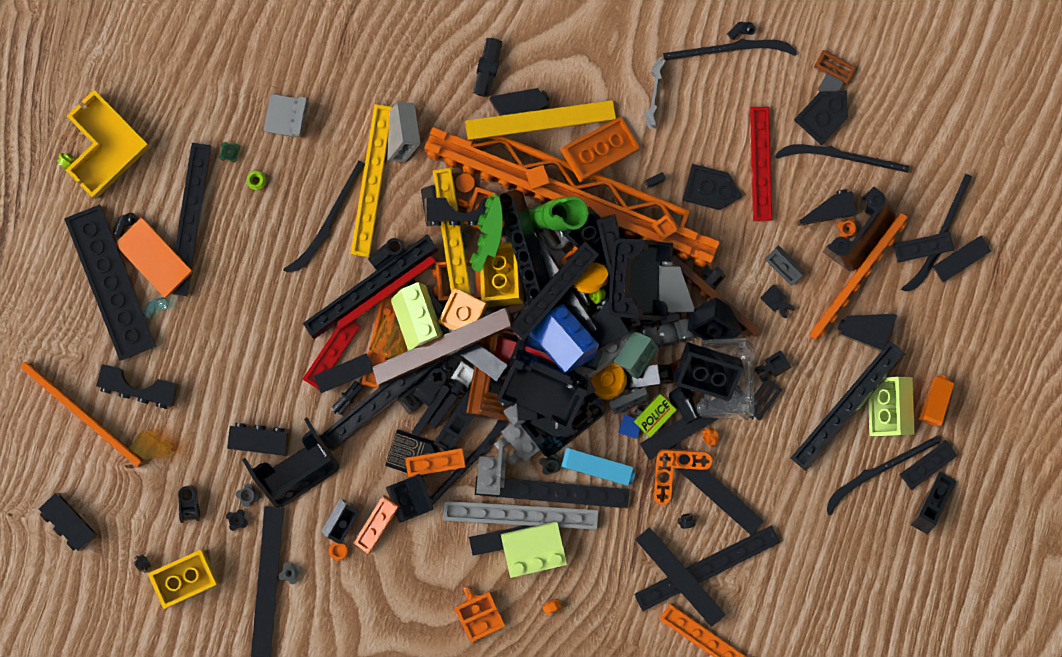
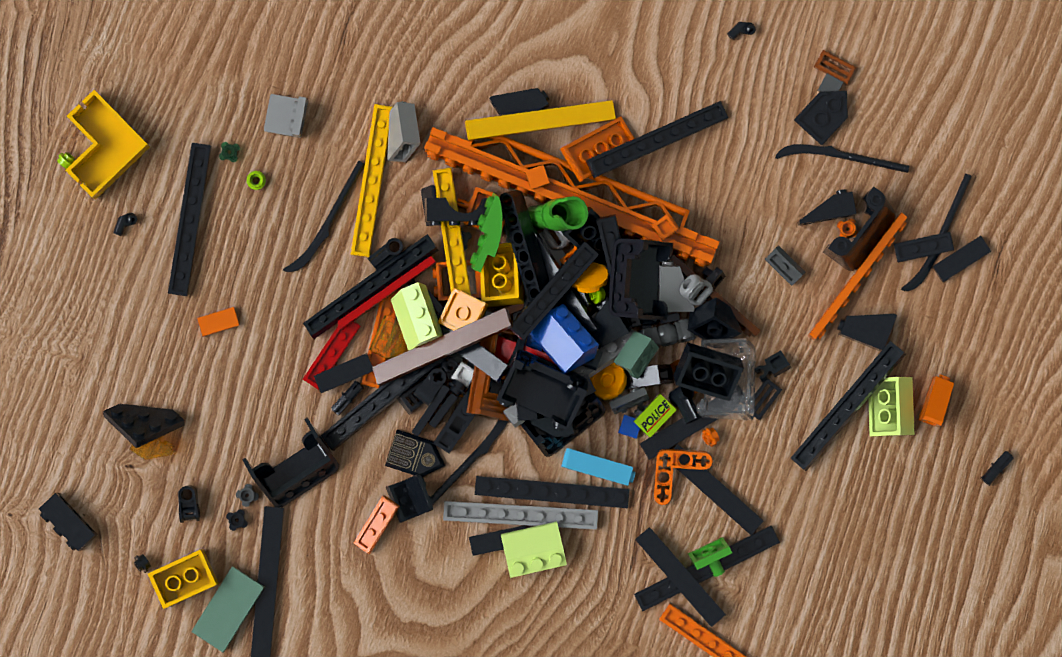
orange tile [20,362,143,467] -> none
black plate [64,204,156,361] -> none
black arch [96,364,179,409] -> none
orange tile [116,217,193,298] -> none
clear light blue arm [143,297,169,319] -> none
black brick [227,423,289,456] -> none
dark grey plate [279,562,301,584] -> none
black brick [321,498,360,544] -> none
orange tile [329,542,348,561] -> none
orange plate [405,448,465,477] -> none
orange plate [454,585,505,643] -> none
orange tile [455,174,475,193] -> none
black piece [473,38,503,97] -> none
light grey bracket [477,442,507,495] -> none
light grey plate [494,424,540,466] -> none
pearl dark grey plate [539,454,561,475] -> none
orange tile [542,599,562,615] -> none
light grey piece [645,57,665,130] -> none
black tile [645,172,666,188] -> none
black piece [663,39,797,60] -> none
black plate [677,513,697,529] -> none
black tile [682,164,743,210] -> none
red tile [750,107,772,222] -> none
black plate [760,284,795,318] -> none
black piece [827,436,941,515] -> none
black tile [899,440,957,490] -> none
black slope [911,472,956,534] -> none
none -> black plate [103,404,185,448]
none -> sand green tile [191,566,265,653]
none -> orange tile [197,307,240,337]
none -> black tile [586,101,729,178]
none -> light grey piece [680,274,713,306]
none -> bright green tile [688,537,732,577]
none -> black axle [981,451,1014,486]

